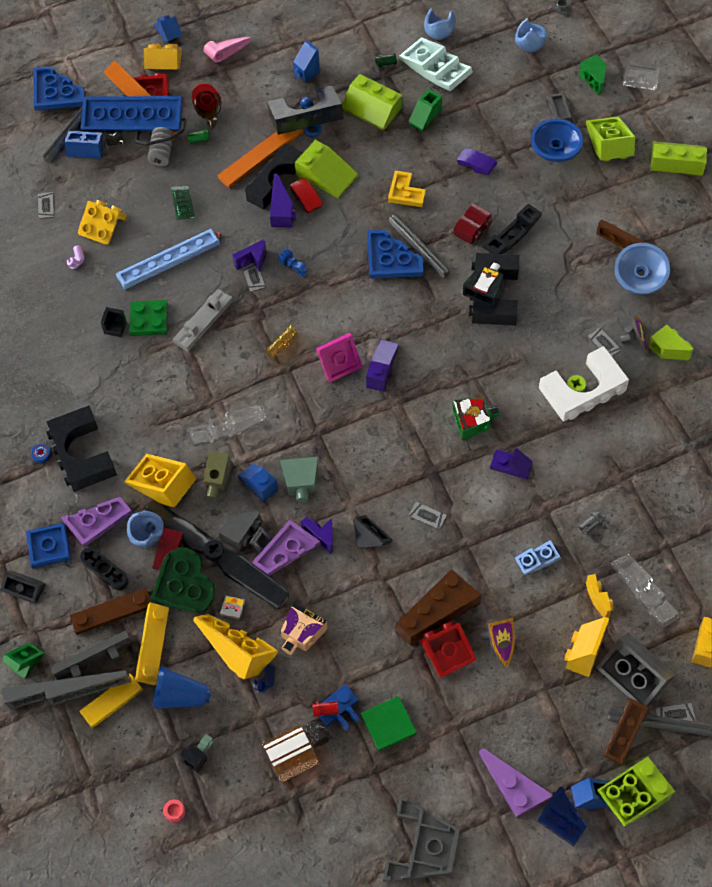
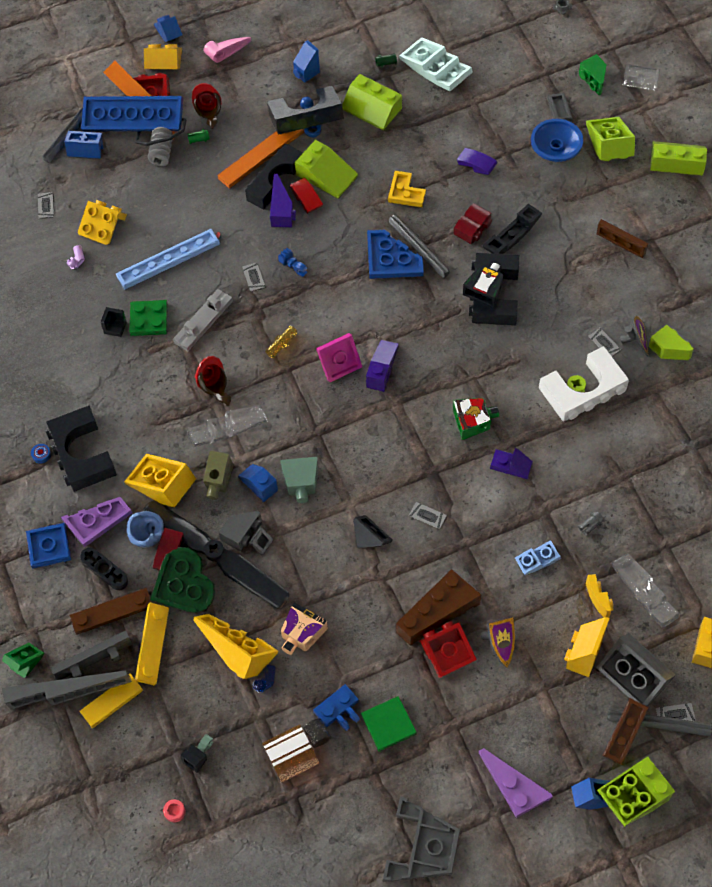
black slope [0,571,46,604] -> none
blue plate [33,66,85,111] -> none
clear smoke slope [105,131,124,146] -> none
blue cone [152,667,211,709] -> none
clear green slope [170,186,195,220] -> none
light grey tile [220,595,246,620] -> none
dark purple slope [232,239,267,272] -> none
medium lavender wing [252,520,321,577] -> none
dark purple slope [301,517,333,554] -> none
red pin [312,701,339,718] -> none
green slope [409,89,443,131] -> none
medium blue piece [424,8,456,41] -> none
medium blue piece [515,18,547,53] -> none
clear blue wing [537,786,586,847] -> none
medium blue dish [615,243,670,295] -> none
none -> piece [195,356,231,406]

